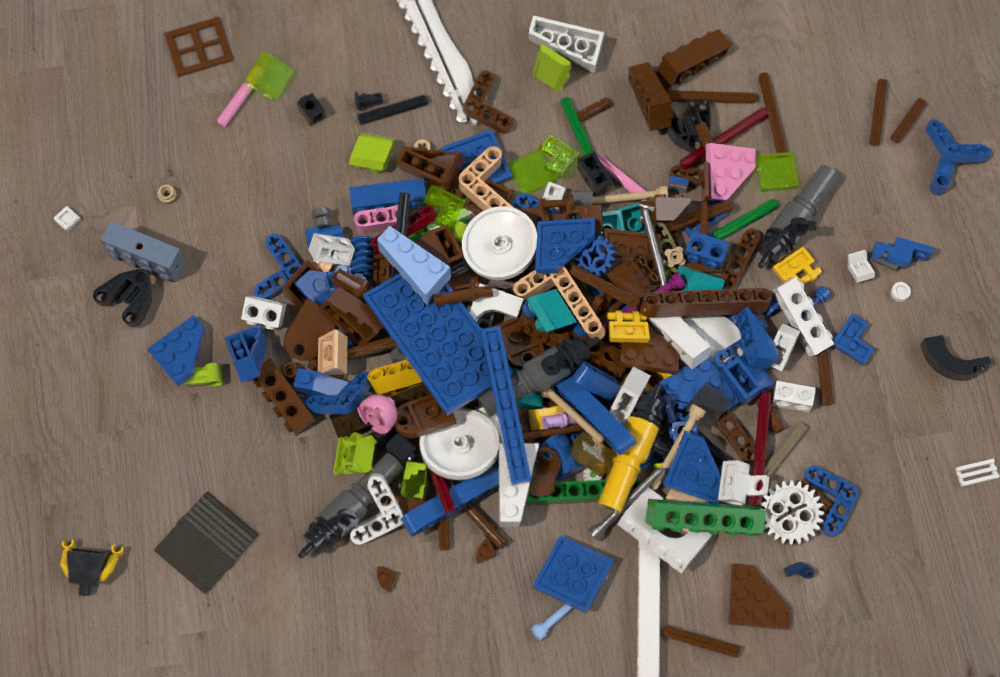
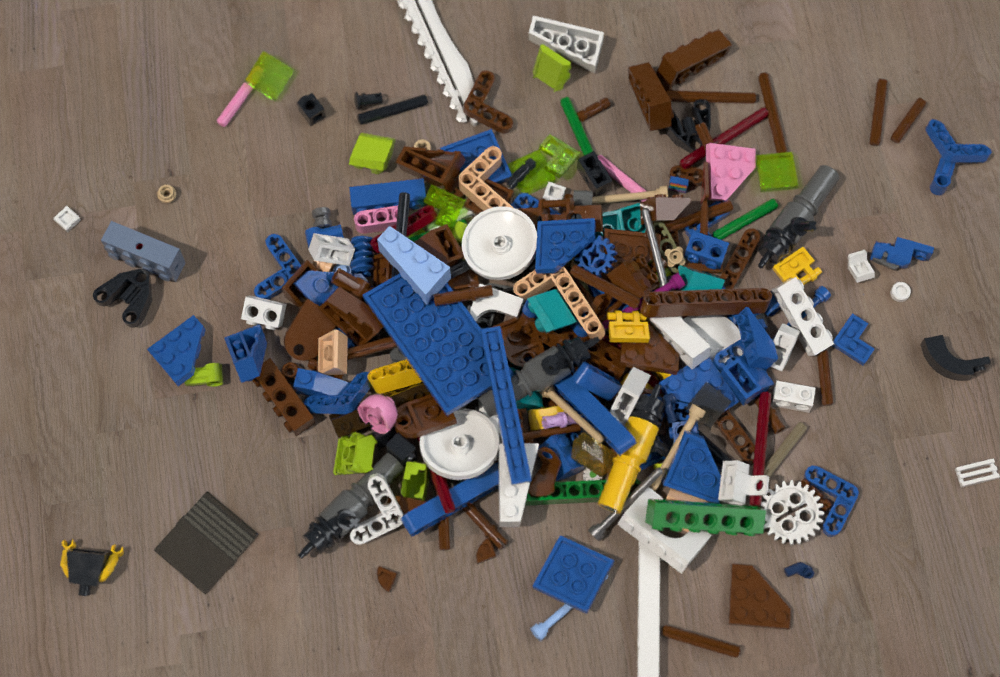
reddish brown window [164,16,233,78] -> none
none -> black axle [506,158,536,189]

